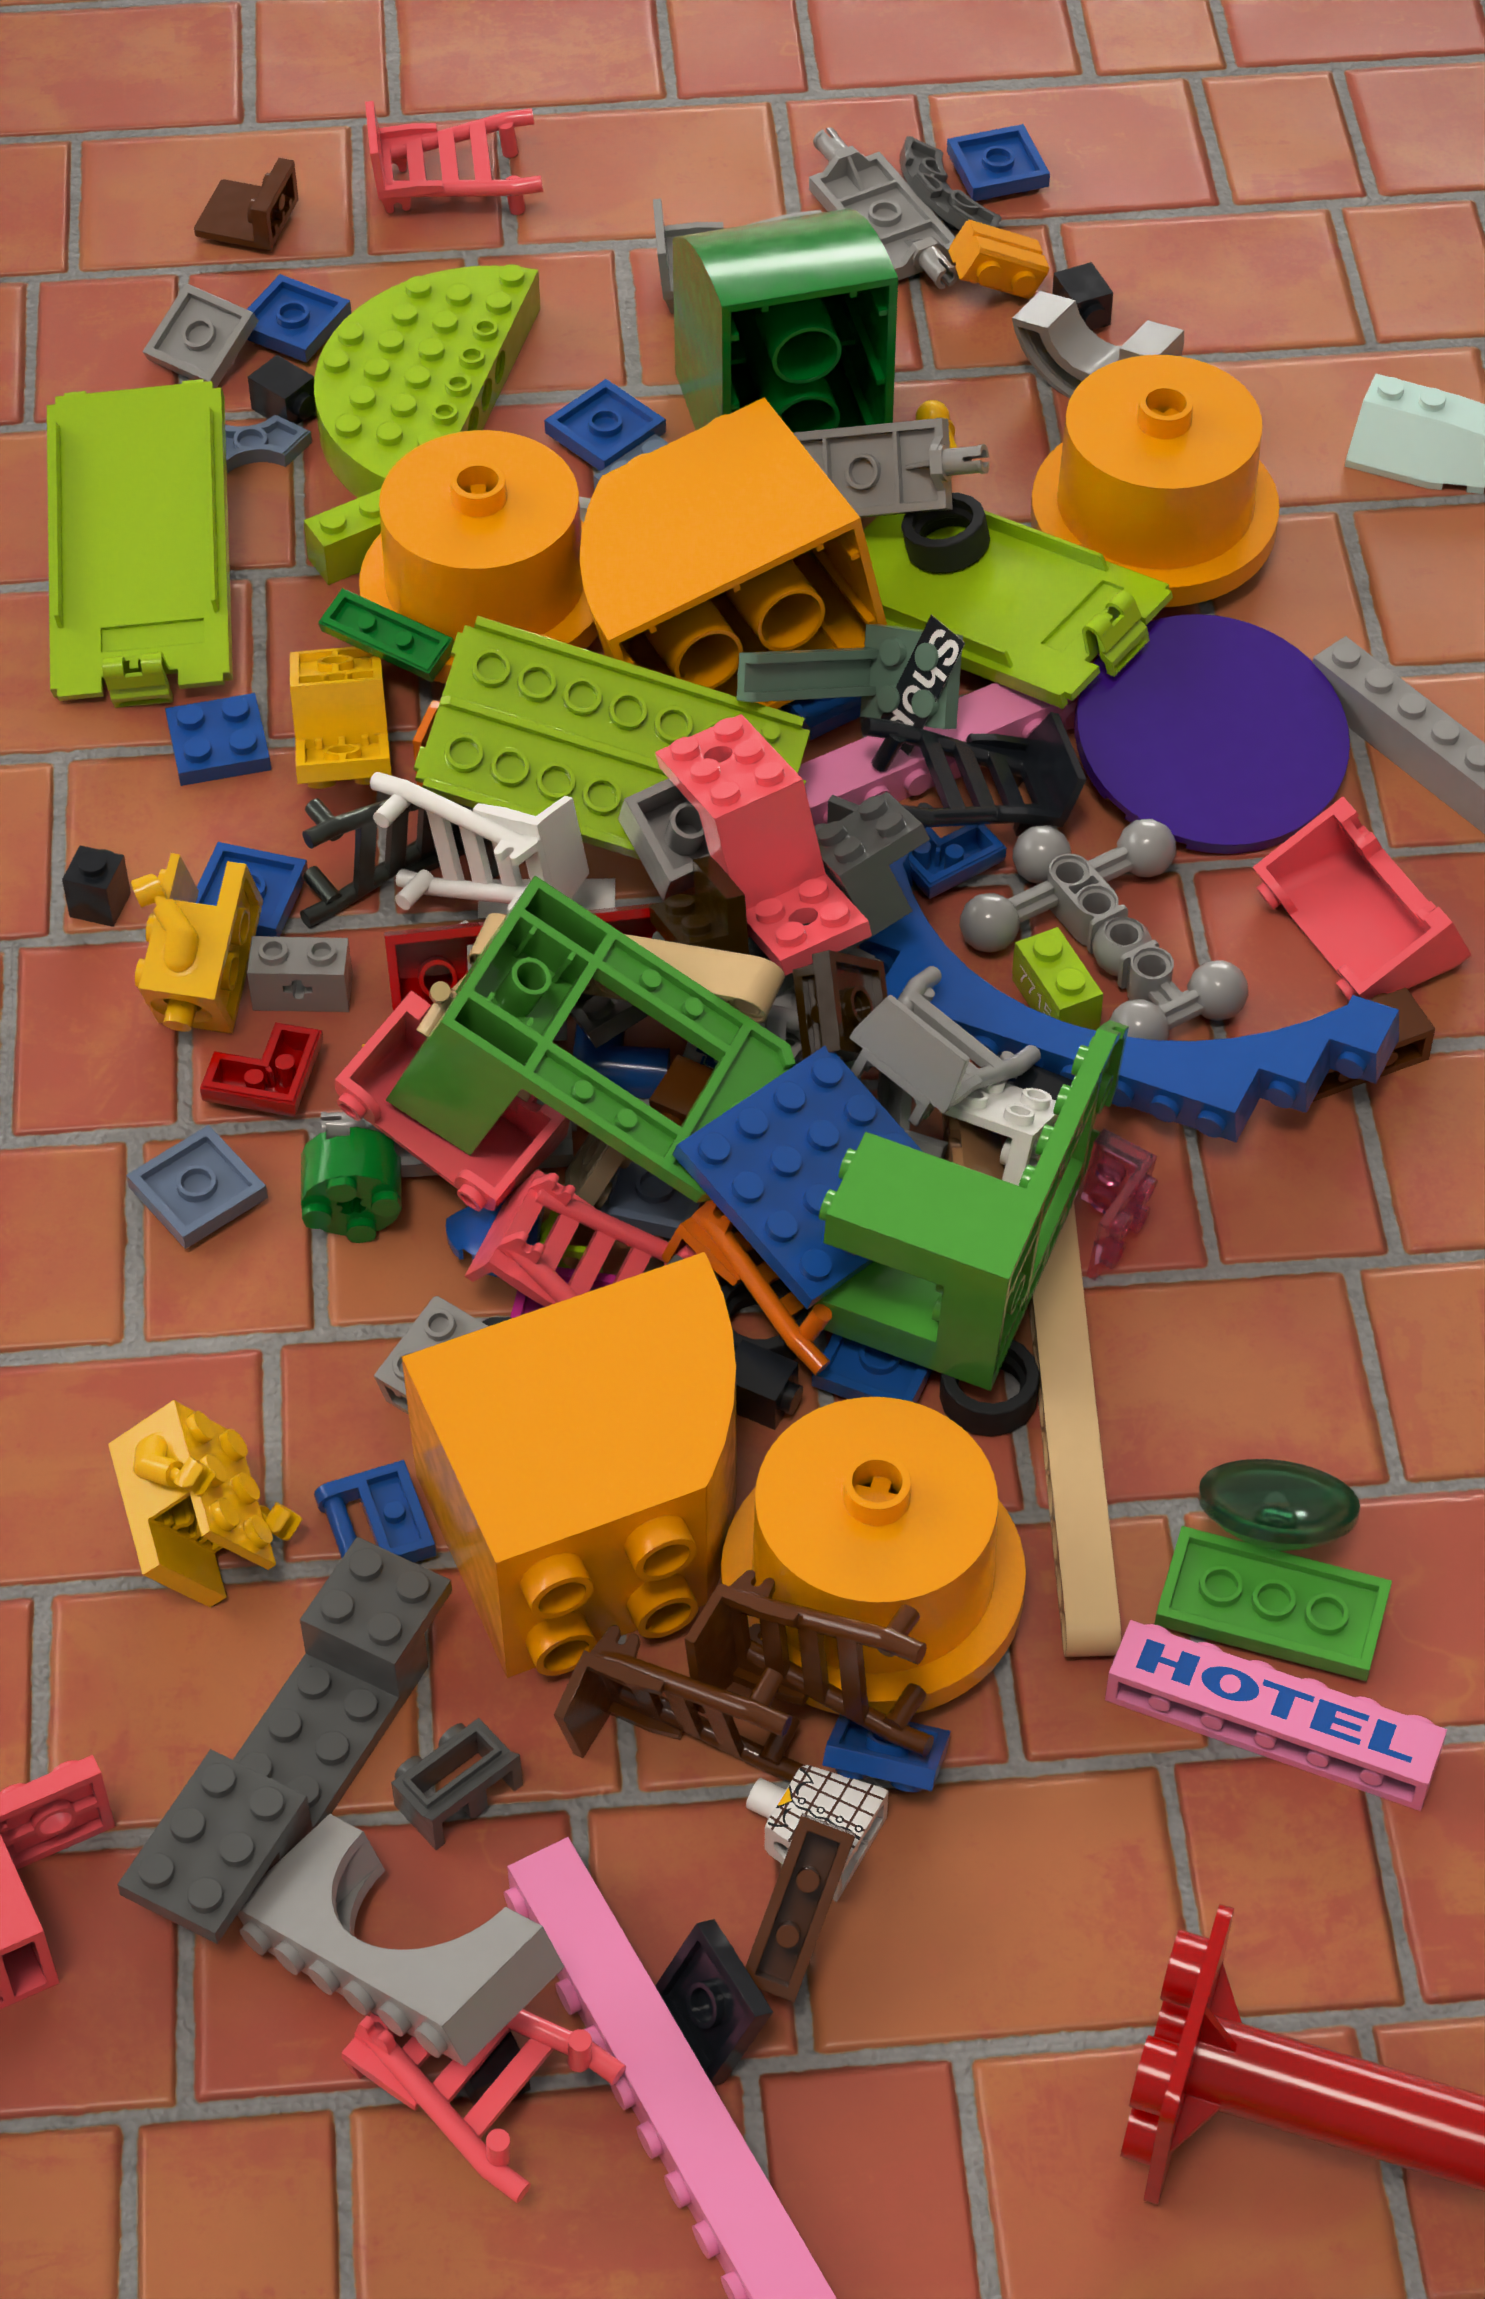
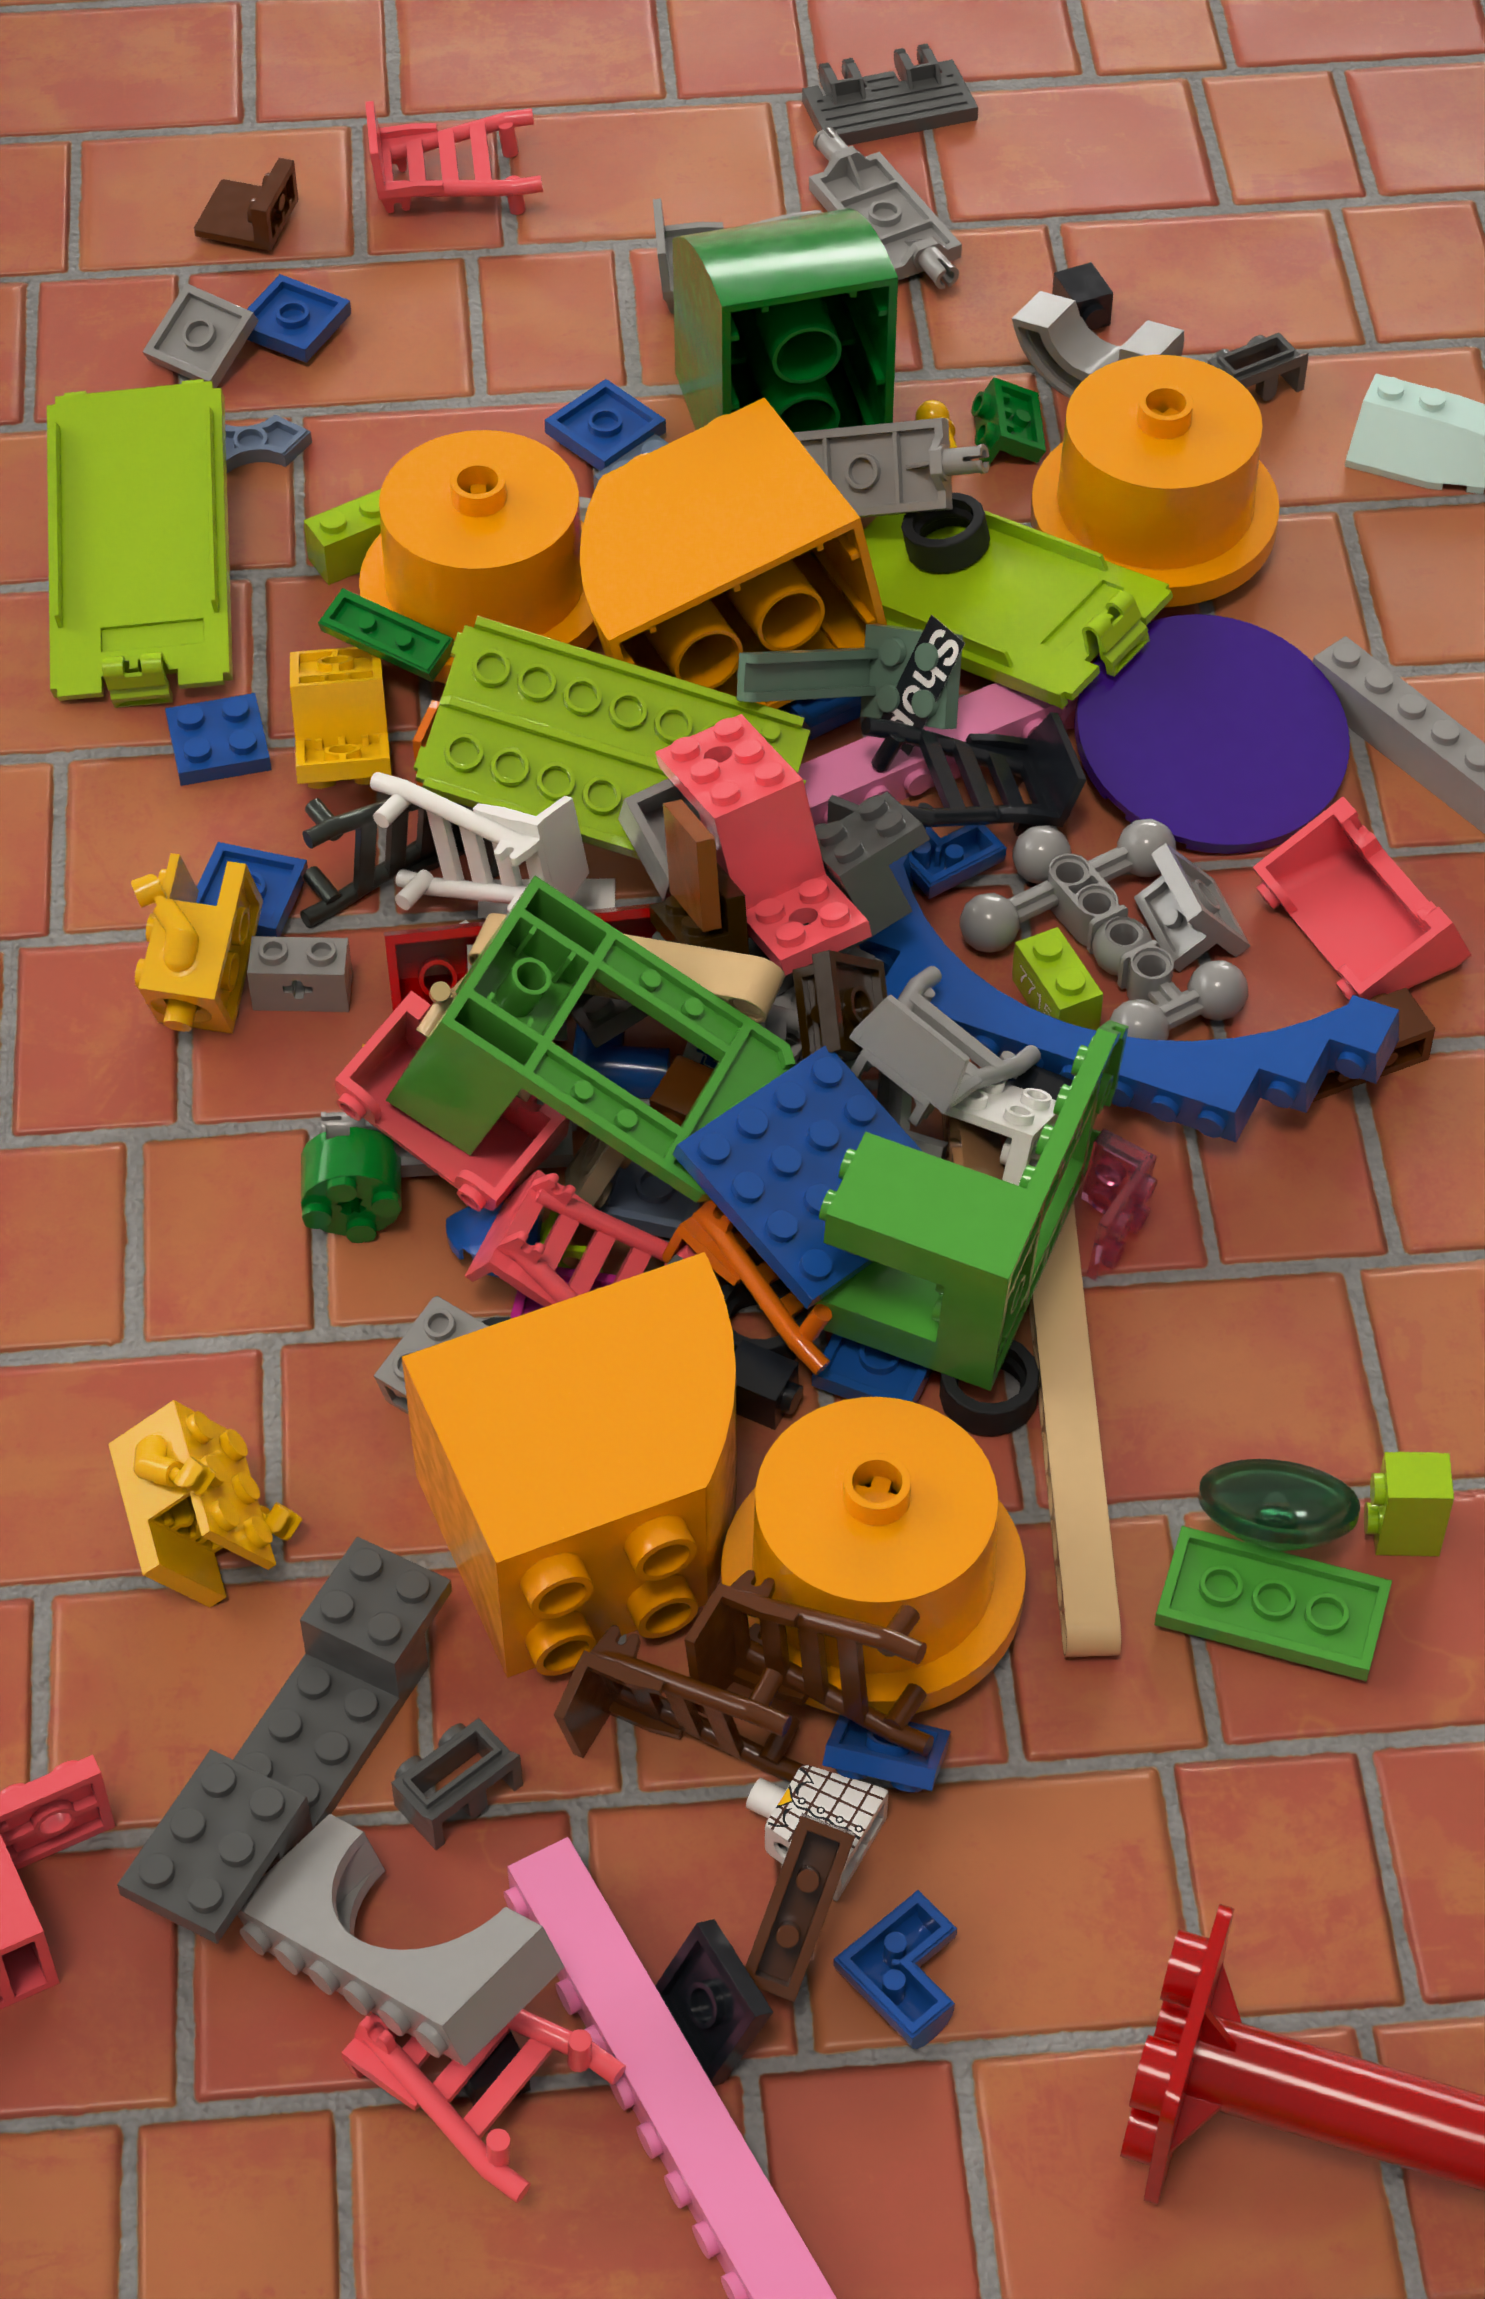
black brick [62,845,131,927] -> none
sand blue plate [126,1125,268,1249] -> none
red brick [200,1022,323,1117] -> none
black brick [248,355,316,425] -> none
lime brick [314,264,540,498] -> none
blue plate [314,1460,437,1563] -> none
dark grey tile [899,136,1002,230] -> none
blue plate [947,124,1050,201] -> none
light orange brick [948,220,1050,299] -> none
bright pink brick [1105,1620,1447,1811] -> none
none -> dark orange tile [663,799,722,932]
none -> dark grey hinge [802,44,978,146]
none -> blue brick [833,1890,957,2049]
none -> green bracket [971,377,1046,465]
none -> light grey bracket [1134,843,1250,972]
none -> dark grey window [1208,333,1309,401]
none -> lime brick [1364,1452,1454,1556]

